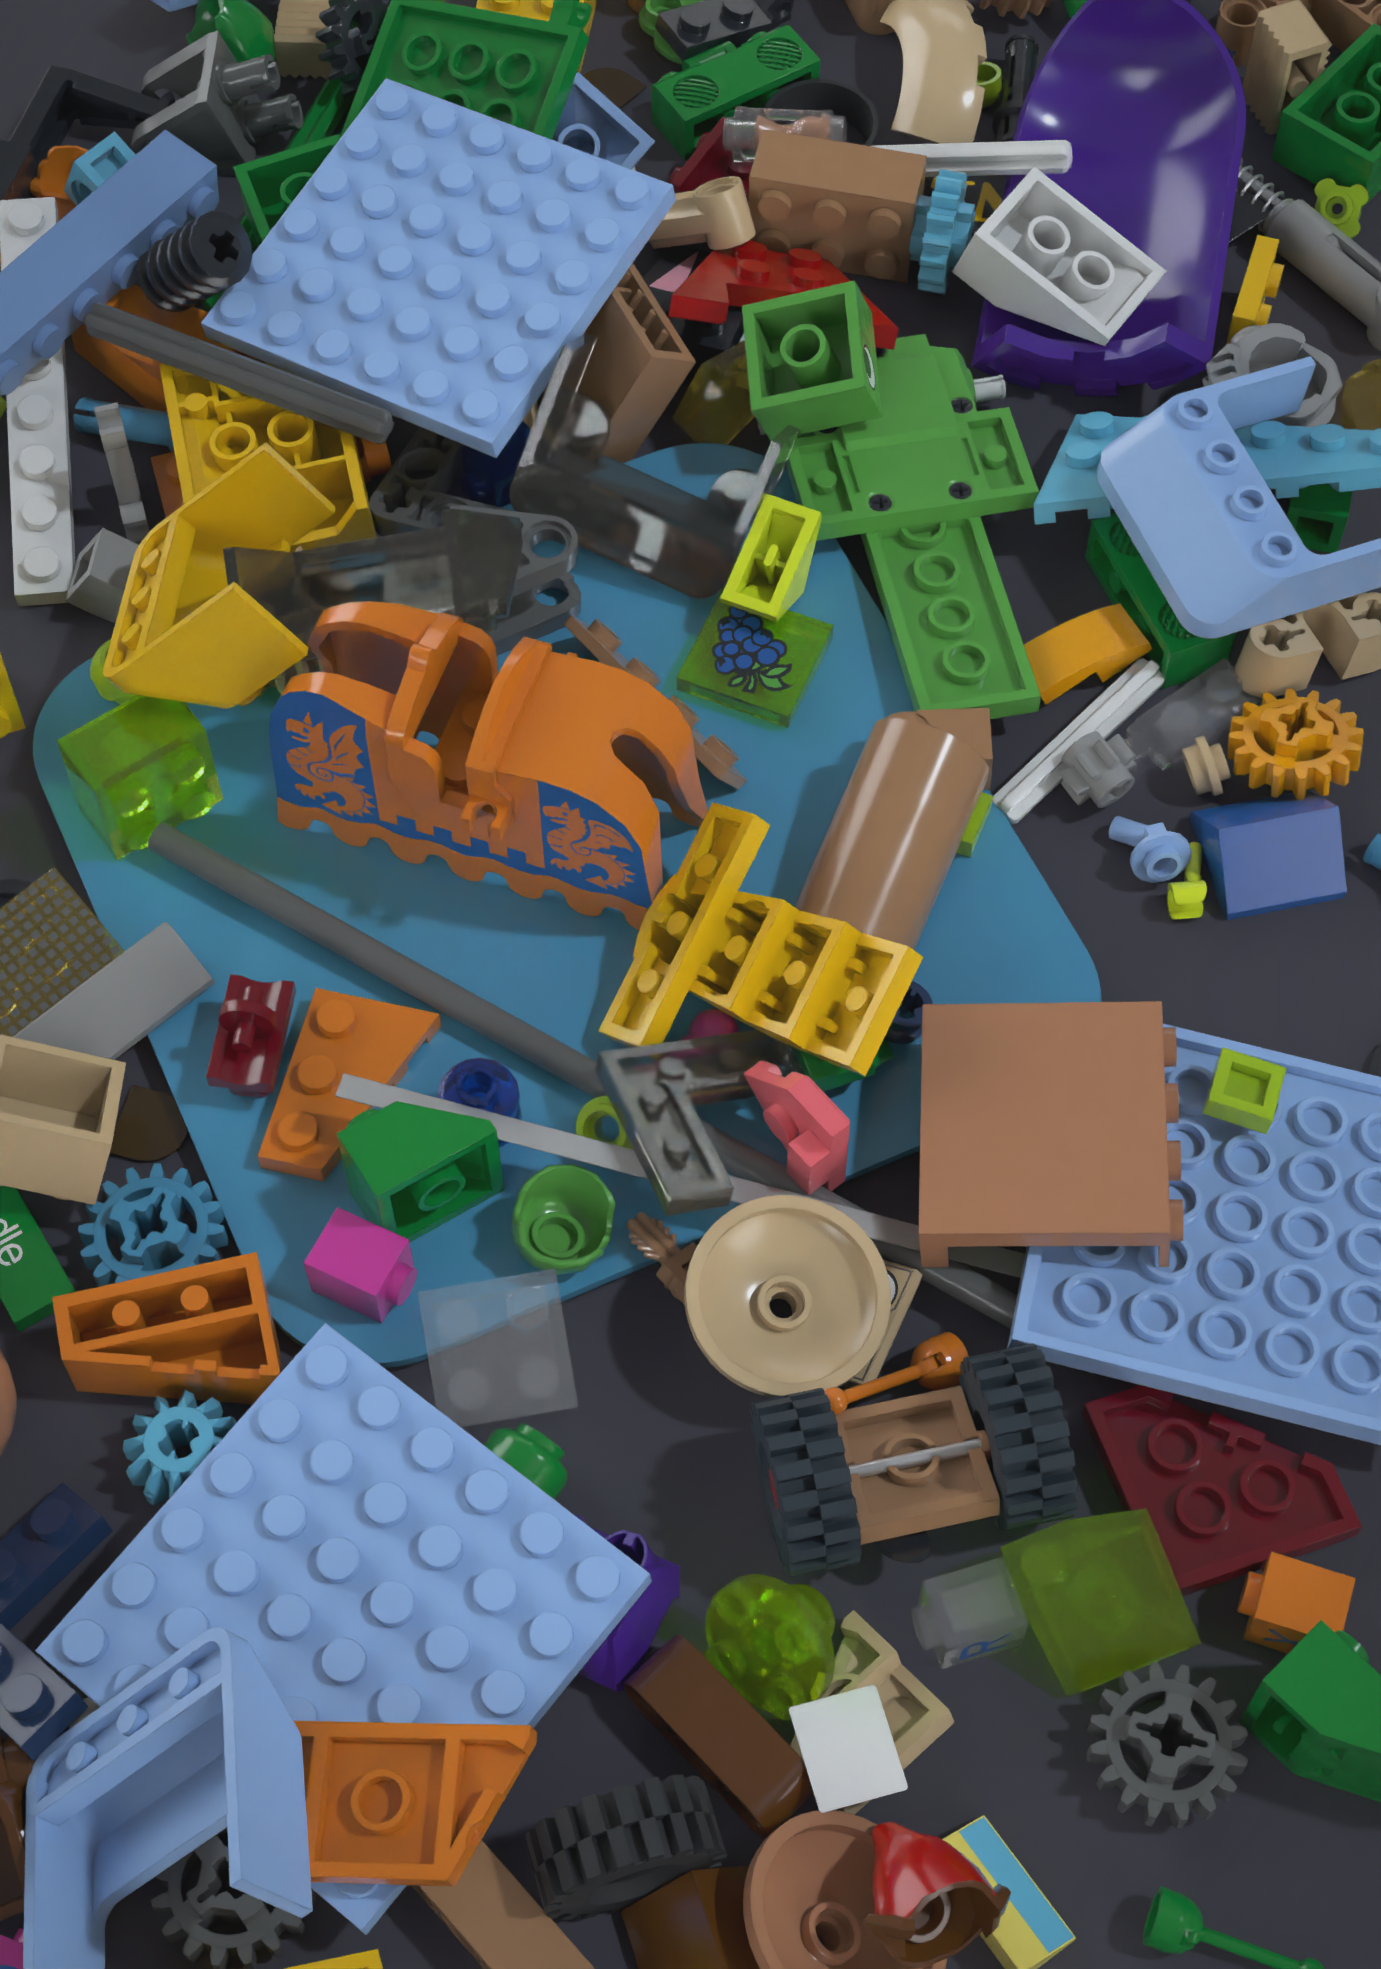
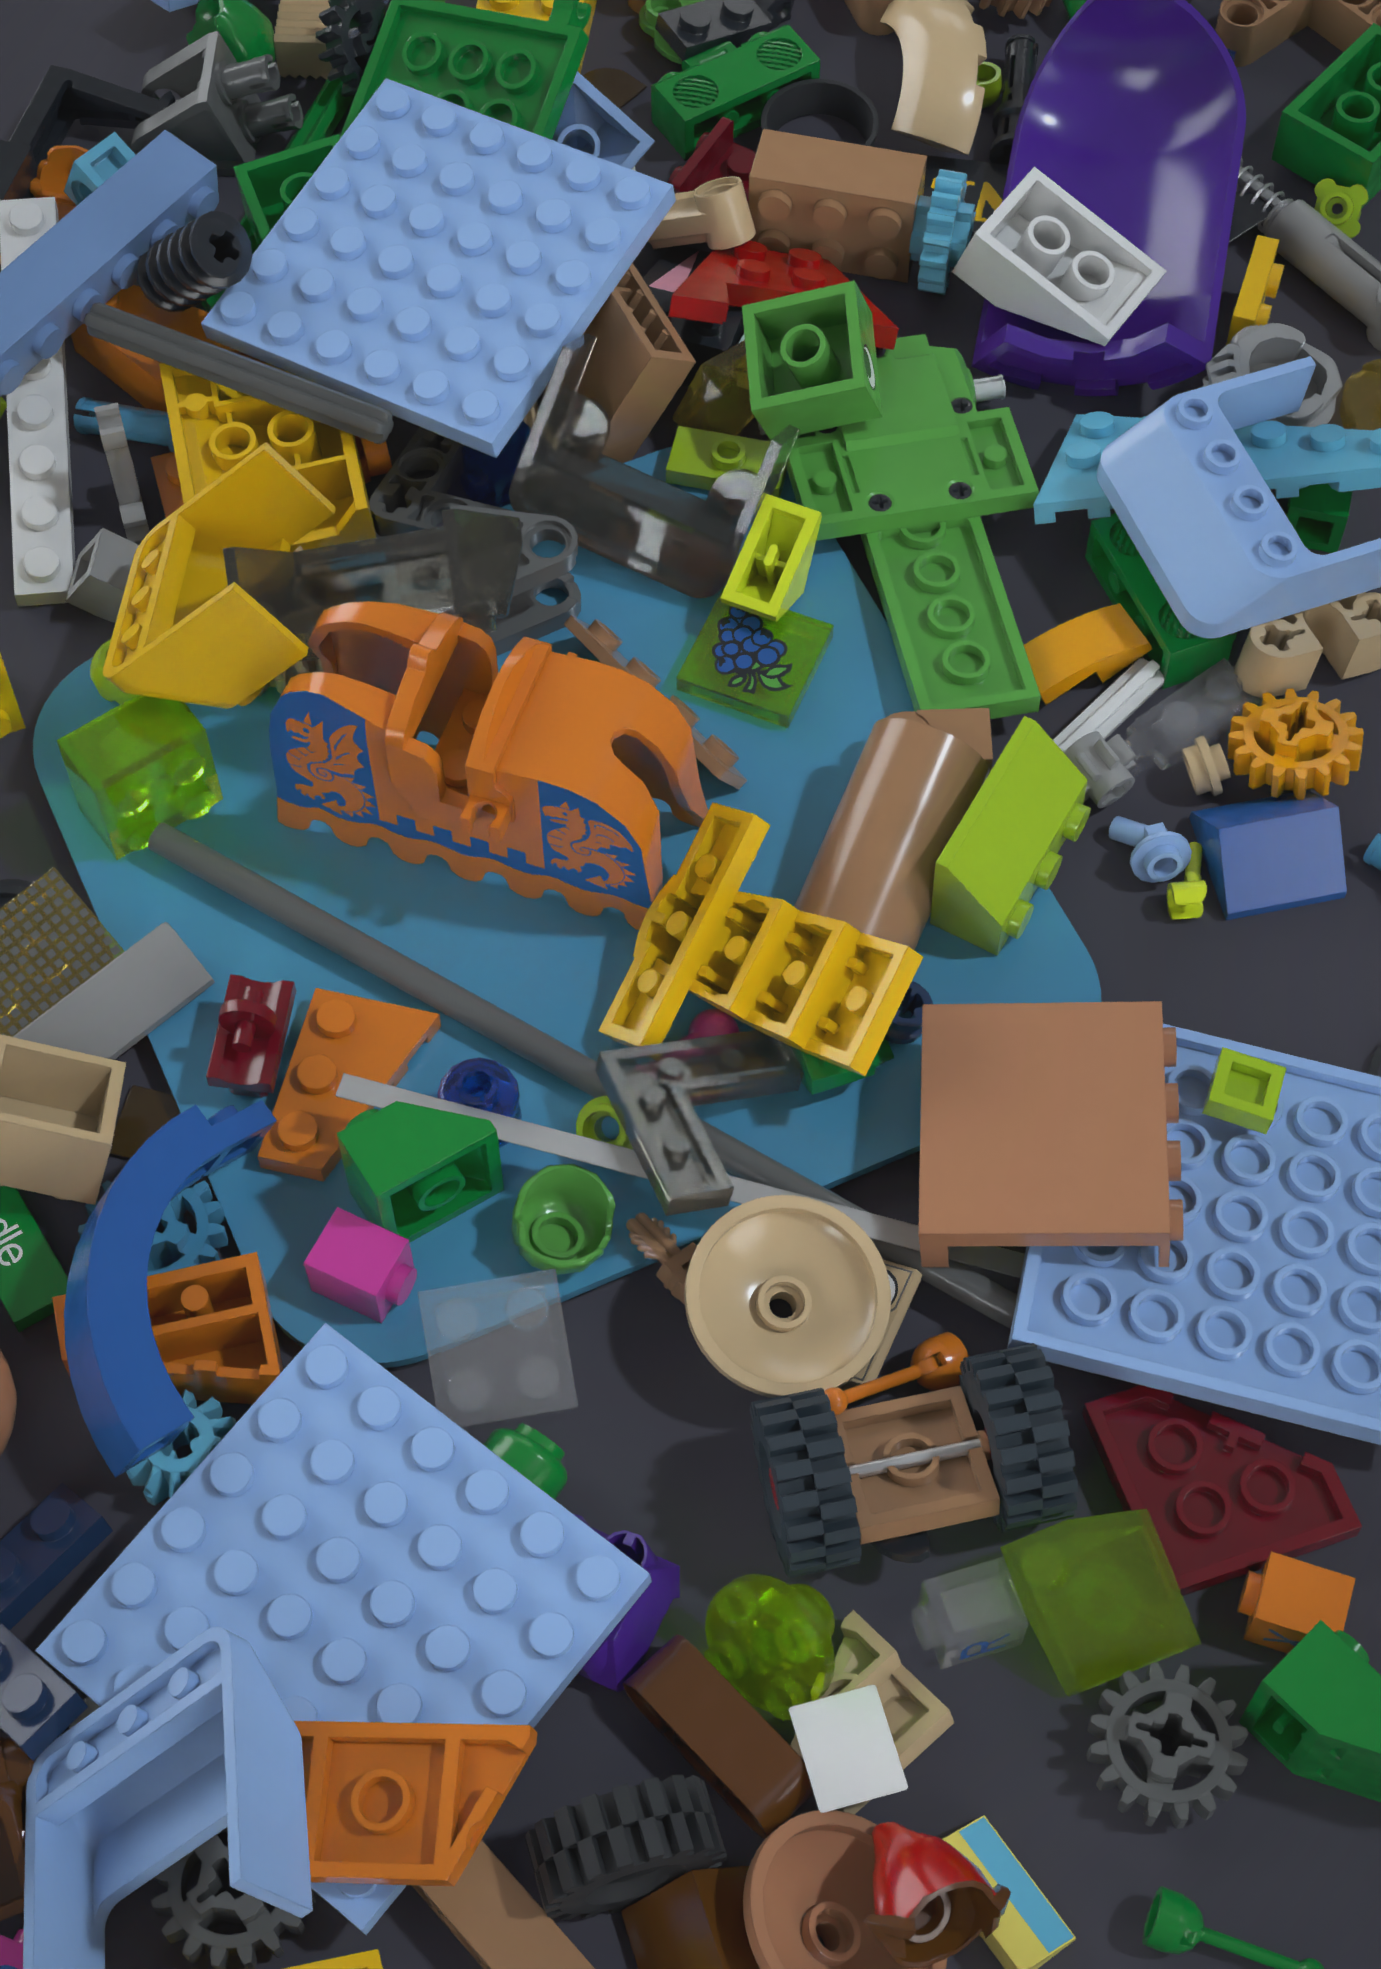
clear piece [723,106,847,163] -> none
coral plate [743,1061,850,1196] -> none
white axle [871,140,1073,177] -> none
tan brick [1242,0,1332,135] -> none
none -> blue arch [64,1100,277,1478]
none -> lime plate [666,426,787,500]
none -> lime slope [930,716,1091,956]

